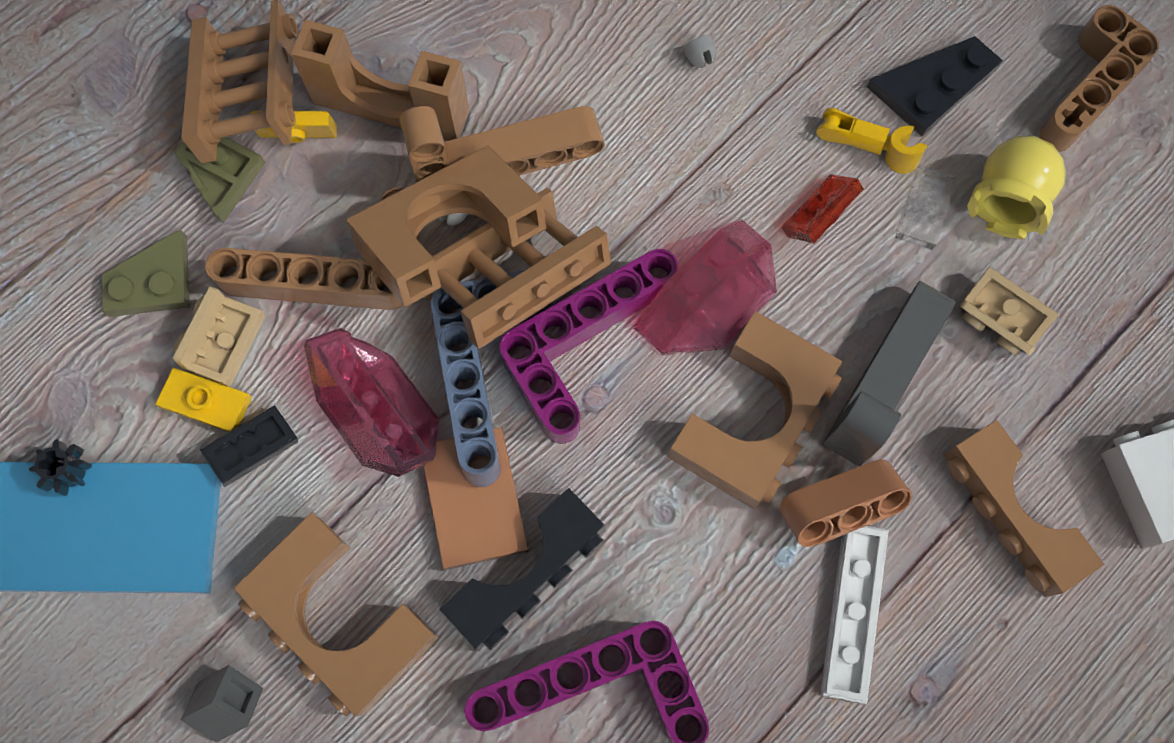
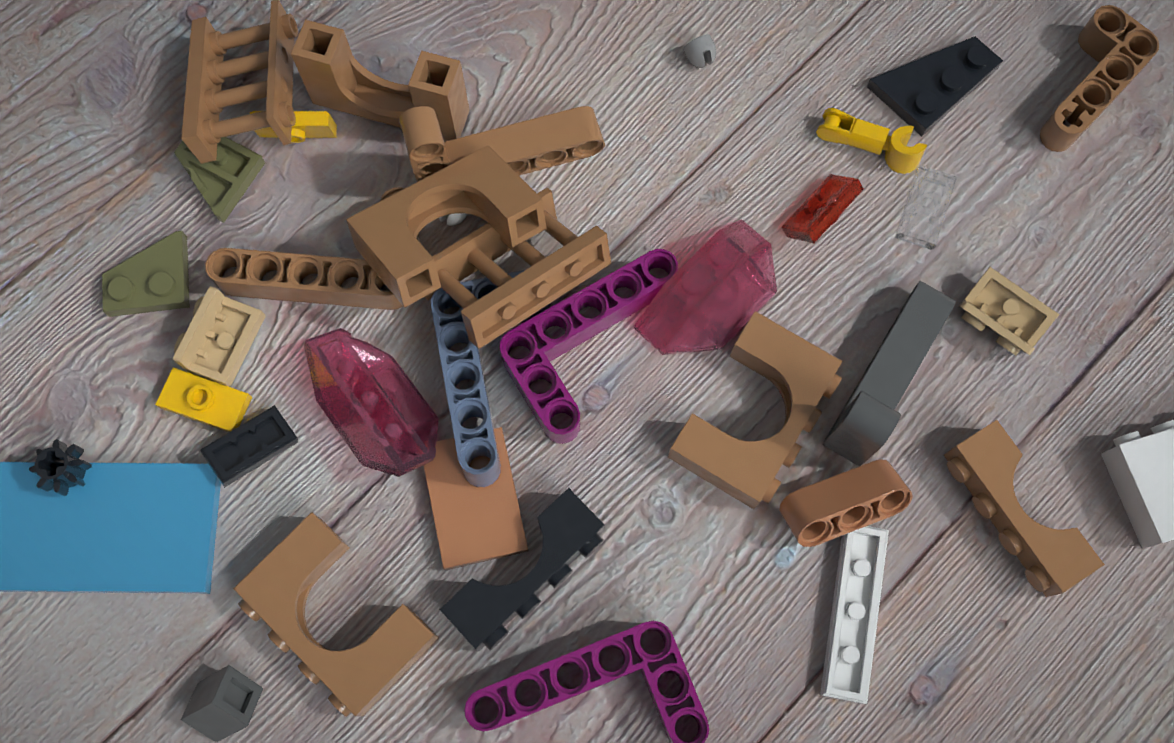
light yellow tile [967,136,1066,239] -> none

